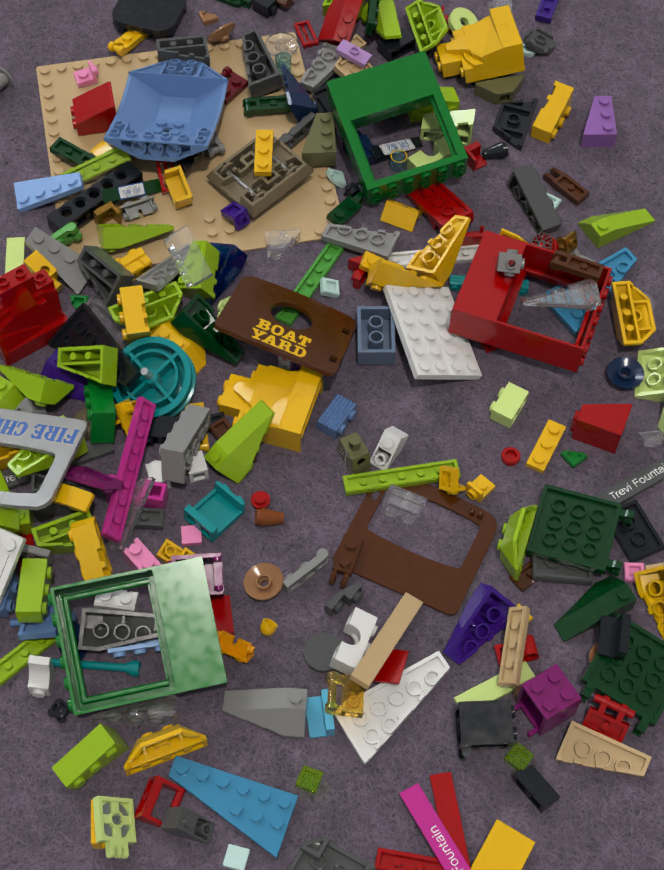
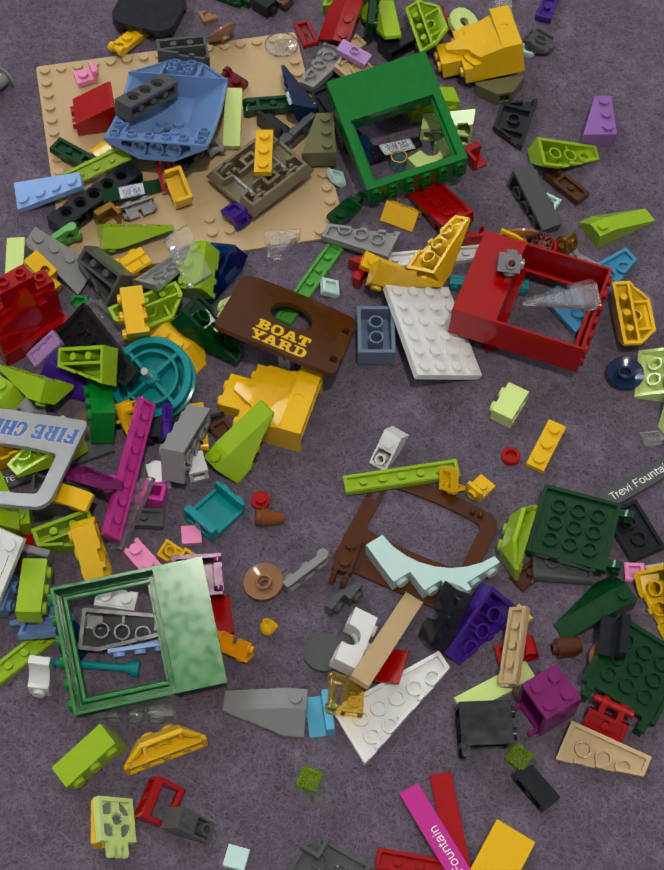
black plate [47,699,73,723] -> none
dark azure wing [168,756,298,859] -> none
dark grey wedge [241,28,283,97] -> none
clear light blue wheel [275,52,291,76] -> none
medium blue brick [316,394,357,439] -> none
olive torso [337,432,371,474] -> none
black plate [343,182,361,197] -> none
clear brick [382,484,428,525] -> none
black cone [482,142,509,160] -> none
yellow wedge [531,81,574,144] -> none
reddish brown plate [549,250,605,283] -> none
green tile [560,450,588,469] -> none
red slope [570,404,633,454] -> none
none -> lavender plate [26,330,65,369]
none -> dark grey brick [115,73,178,122]
none -> dark purple axle [159,403,175,442]
none -> yellowish green tile [223,88,243,149]
none -> black panel [256,110,291,140]
none -> light aqua arch [365,535,500,598]
none -> black arch [418,581,473,651]
none -> nougat dish [508,228,540,241]
none -> lime wedge [528,137,600,169]
none -> reddish brown brick [550,636,583,659]

